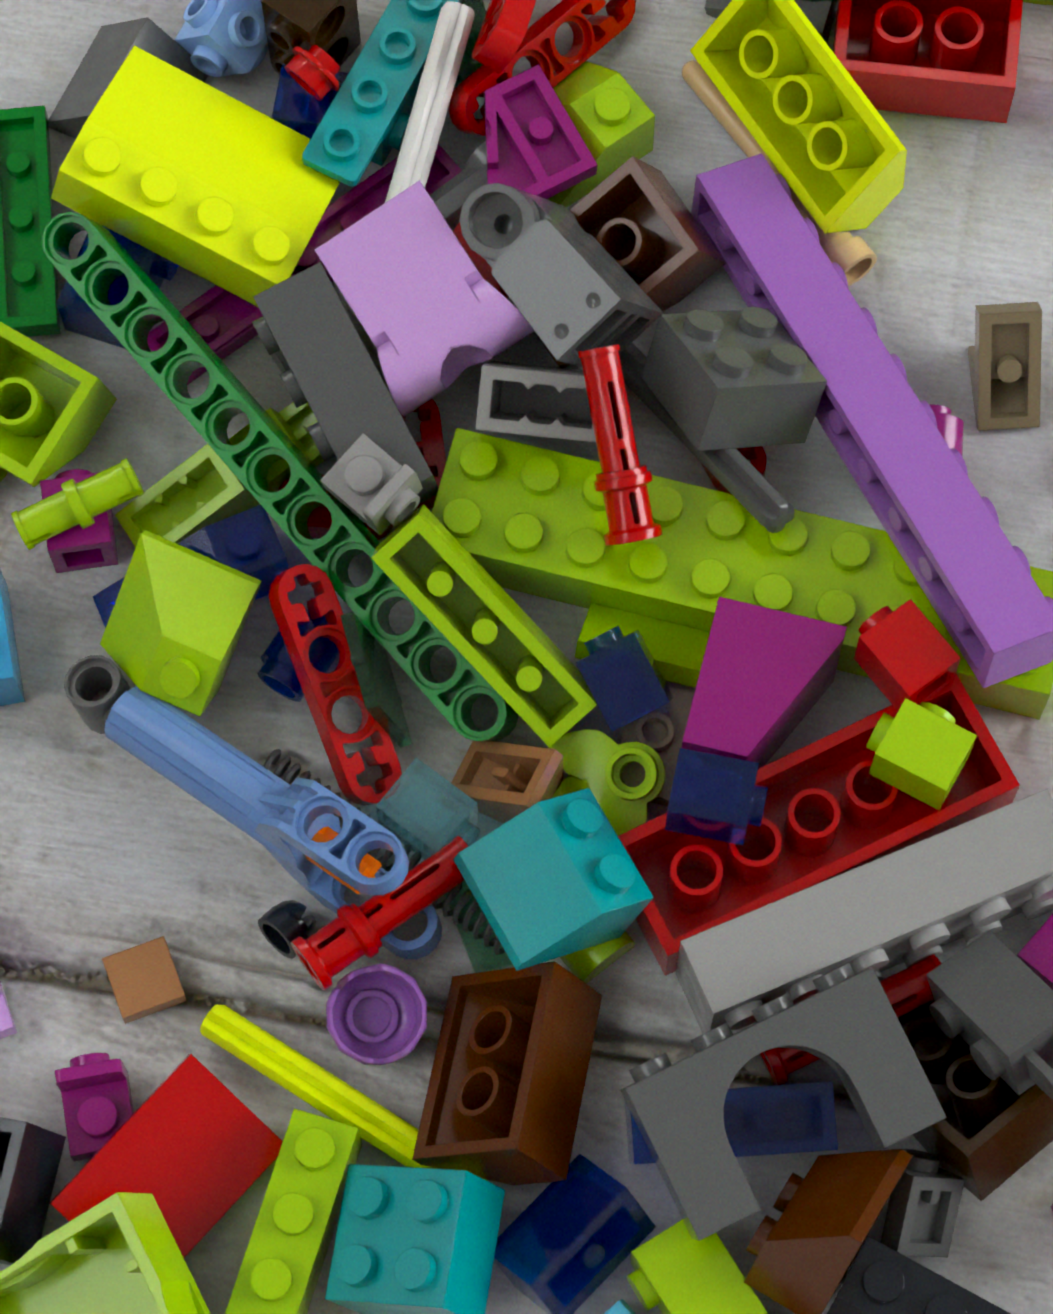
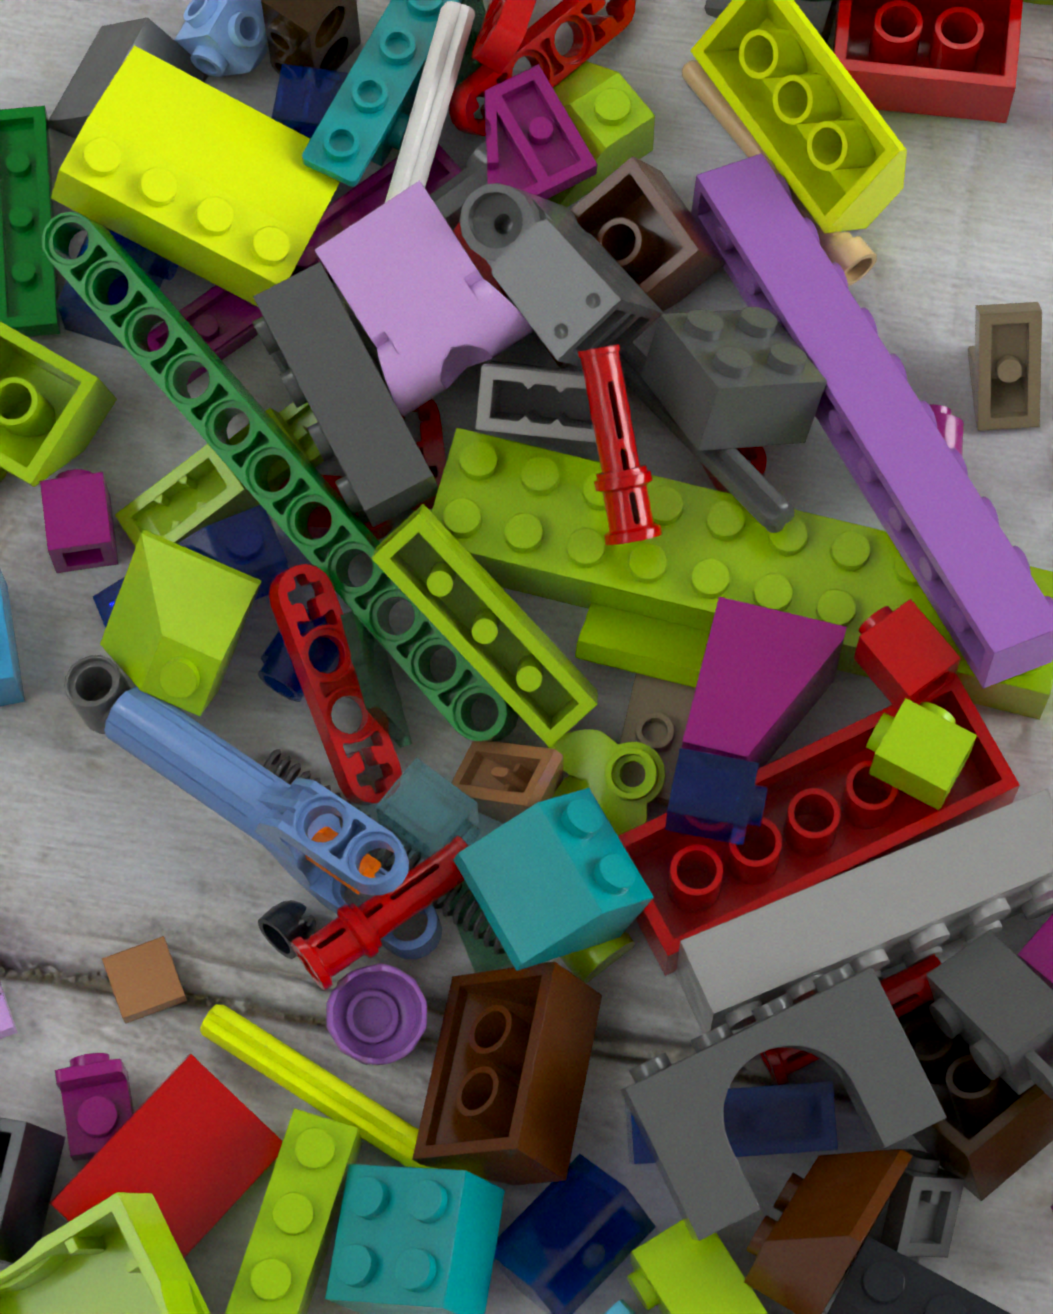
lime pin [11,458,145,550] -> none
red plate [284,44,341,101] -> none
light grey bracket [320,433,423,535] -> none
clear blue brick [576,625,674,732] -> none

